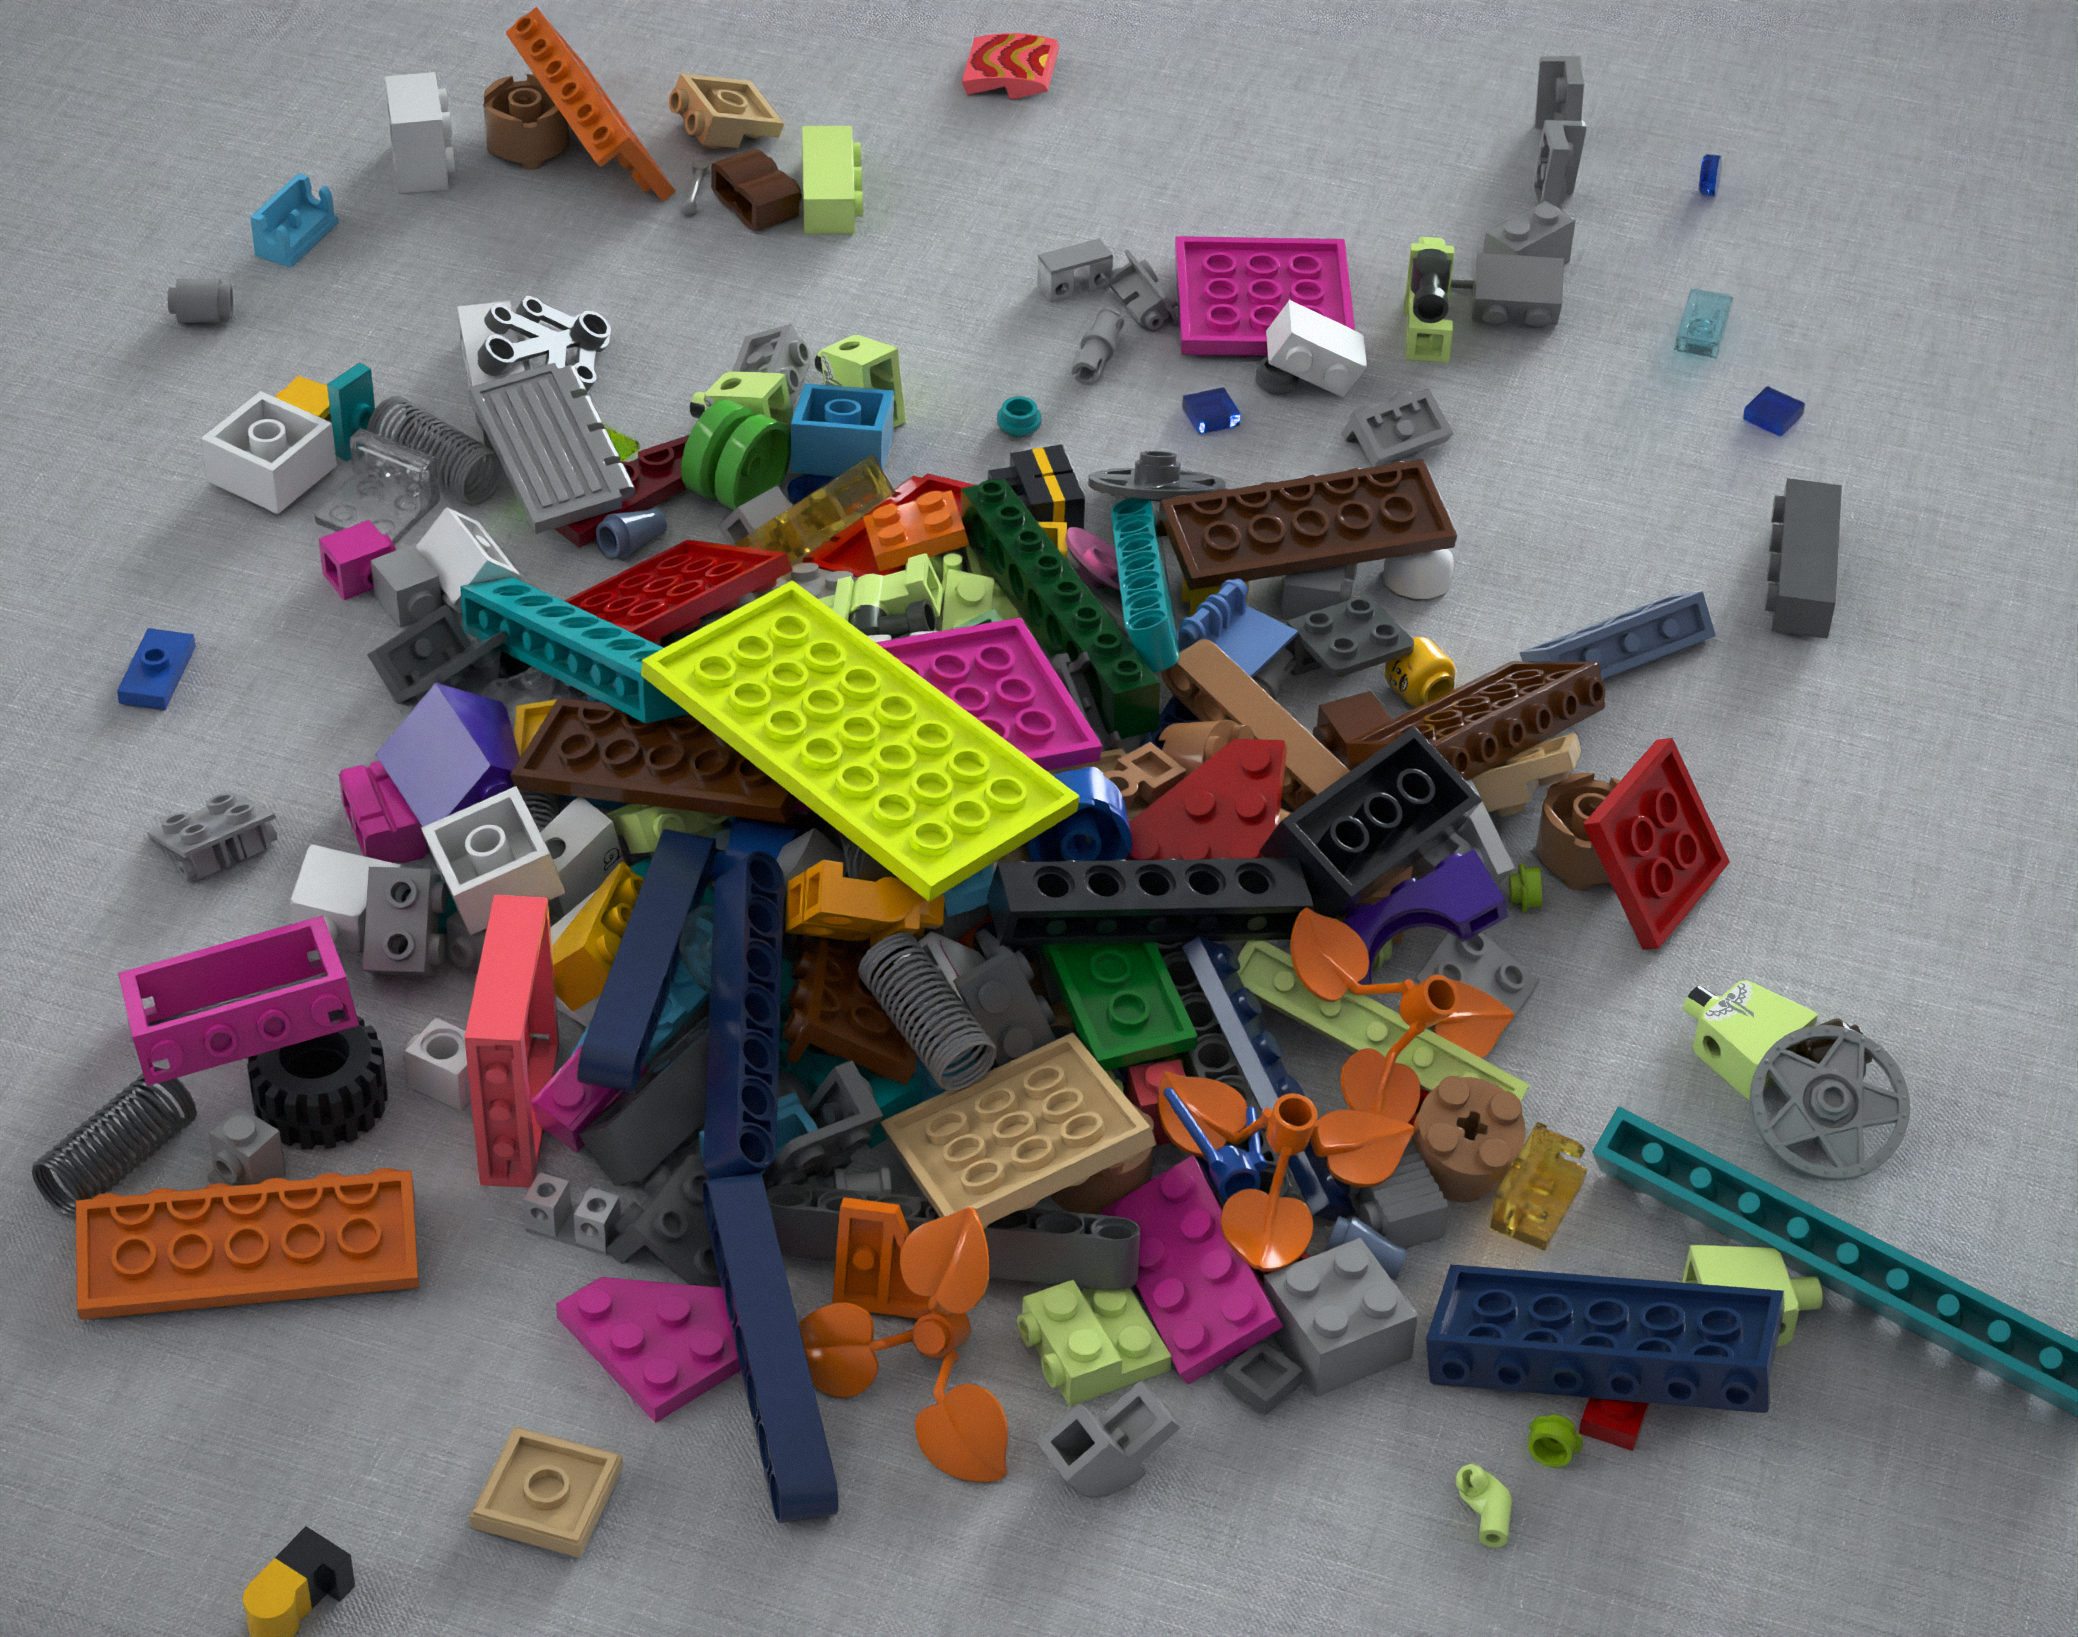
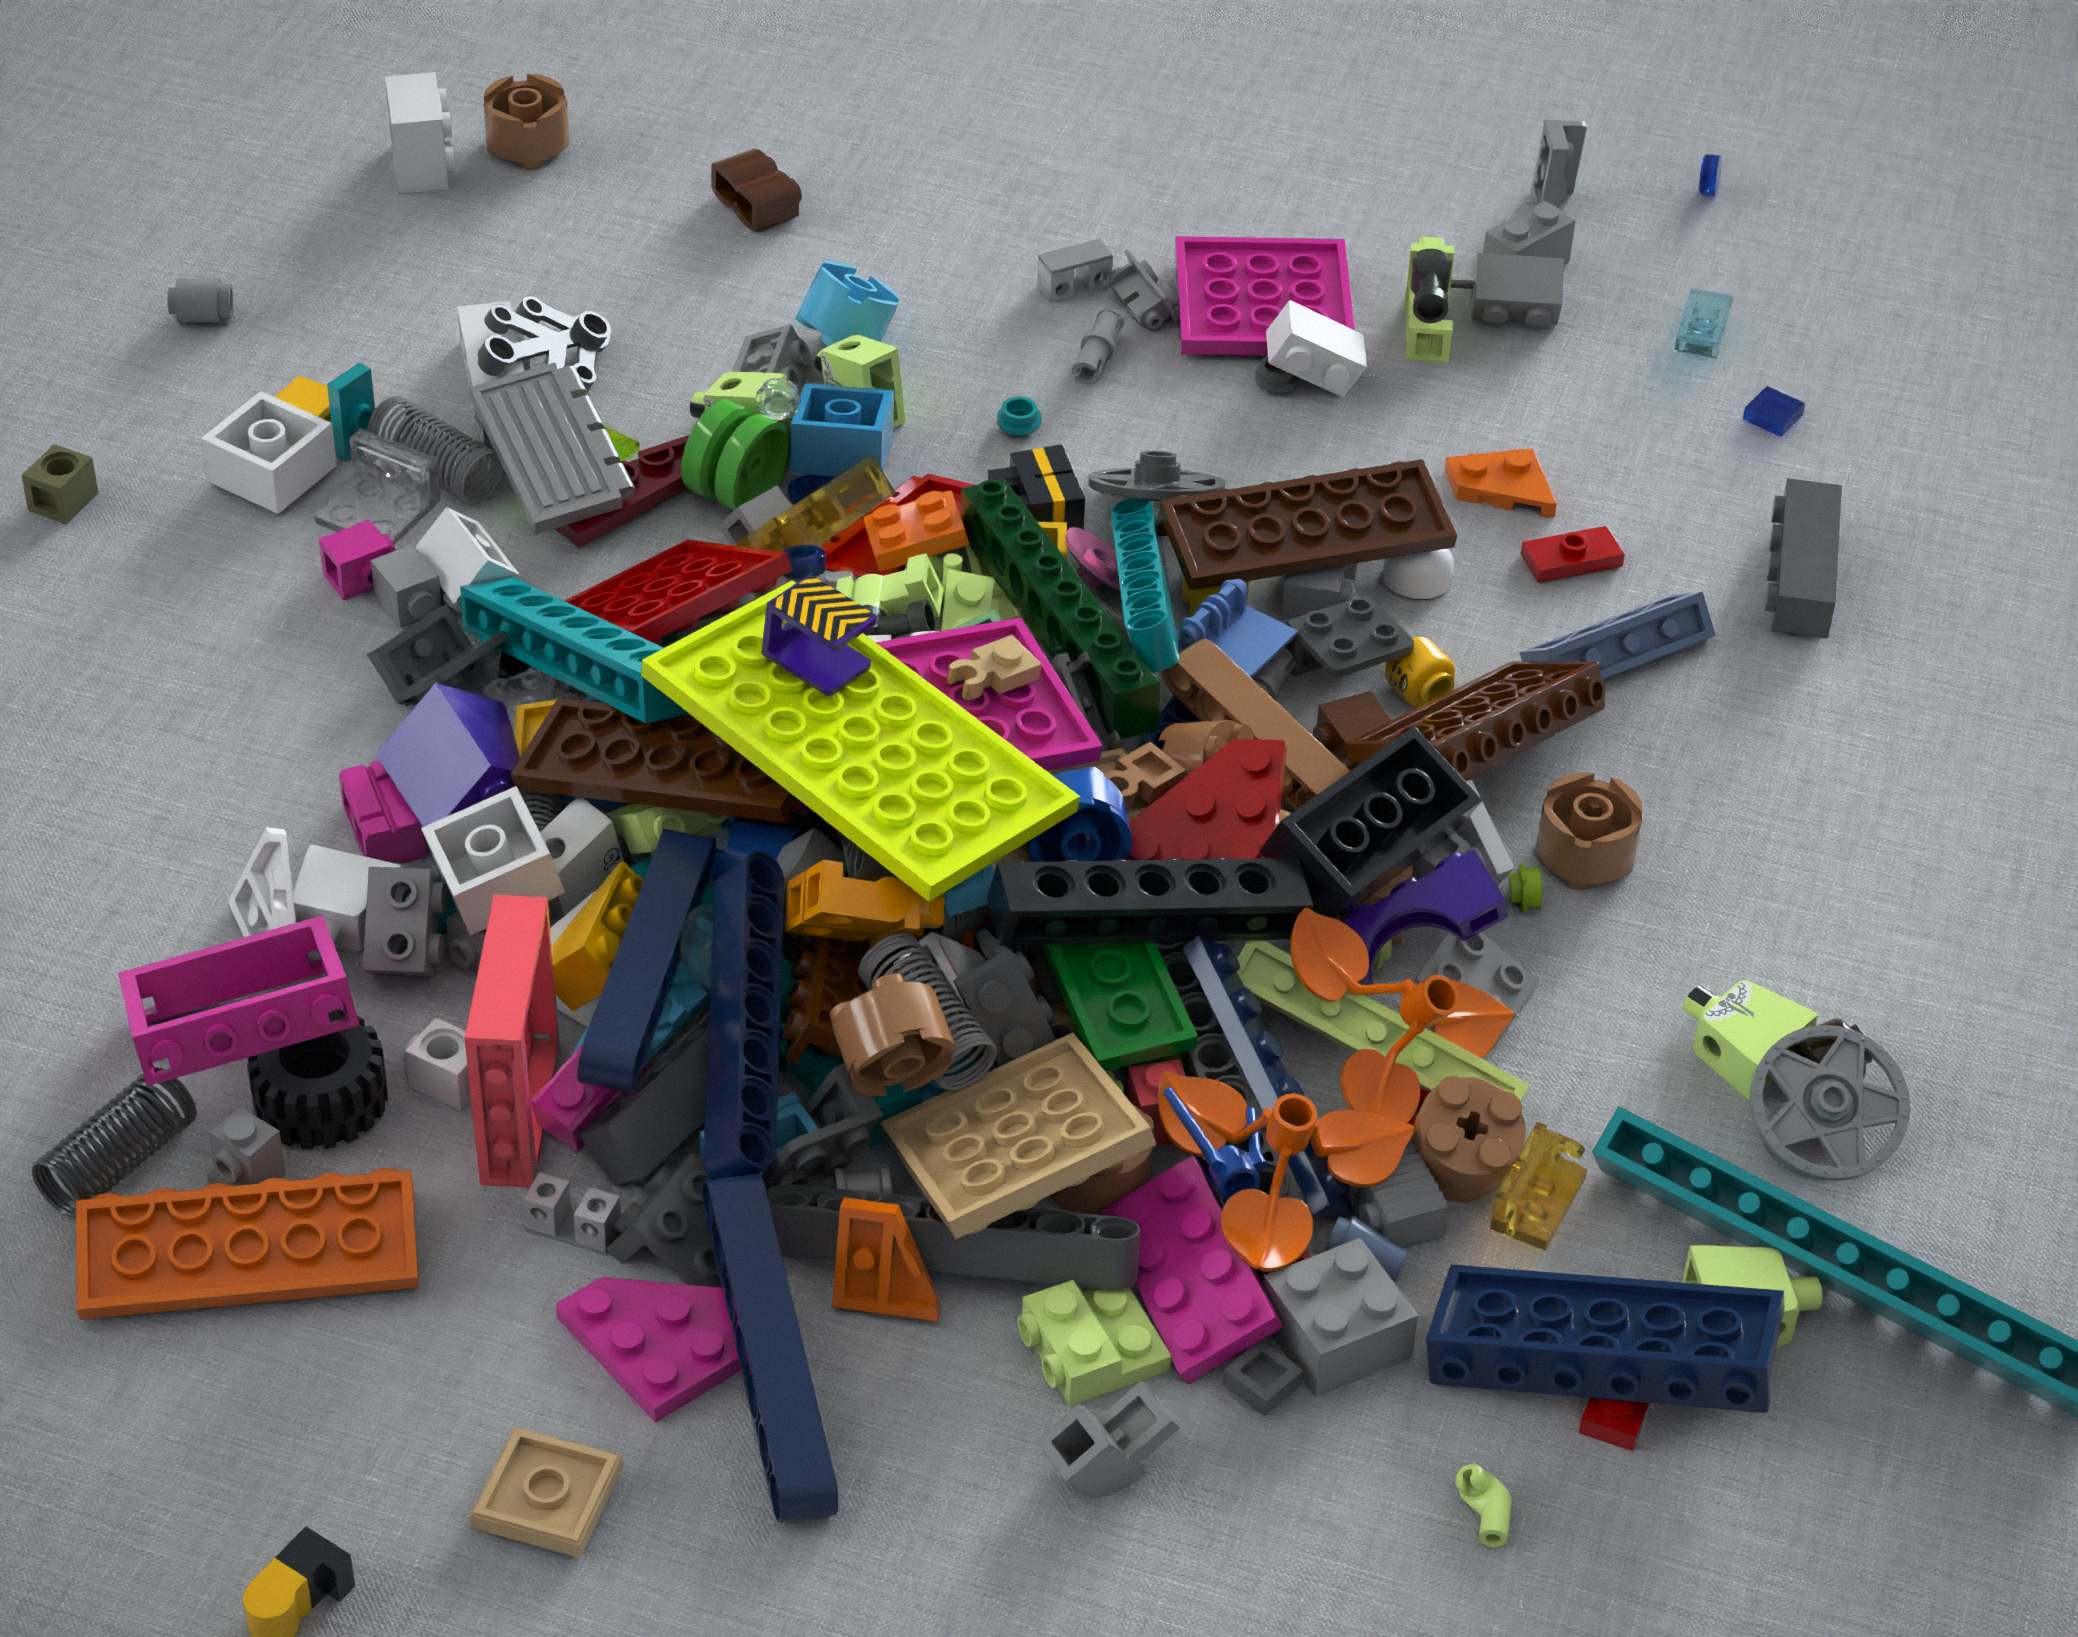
blue plate [117,628,196,710] -> none
light grey hinge [147,793,277,881] -> none
medium azure hinge [250,173,339,268] -> none
orange bracket [506,7,676,202] -> none
sand blue cone [596,508,667,559] -> none
tan plate [669,73,784,149] -> none
light grey hinge [680,160,709,216] -> none
orange plant [798,1207,1008,1482] -> none
yellowish green brick [802,126,863,234] -> none
slope [962,33,1059,100] -> none
clear blue tile [1182,387,1241,434] -> none
light grey bracket [1341,388,1453,467] -> none
tan plate [1472,733,1581,817] -> none
lime plate [1528,1414,1583,1468] -> none
light grey bracket [1535,56,1584,129] -> none
red plate [1583,738,1730,949] -> none
none -> olive brick [21,444,98,524]
none -> white wing [228,827,296,937]
none -> clear plate [755,378,801,420]
none -> dark purple piece [761,574,877,696]
none -> clear blue tile [782,545,827,579]
none -> medium azure brick [795,261,900,346]
none -> medium nougat brick [830,974,956,1097]
none -> tan plate [947,635,1042,700]
none -> orange wing [1445,448,1557,518]
none -> red plate [1520,526,1625,583]

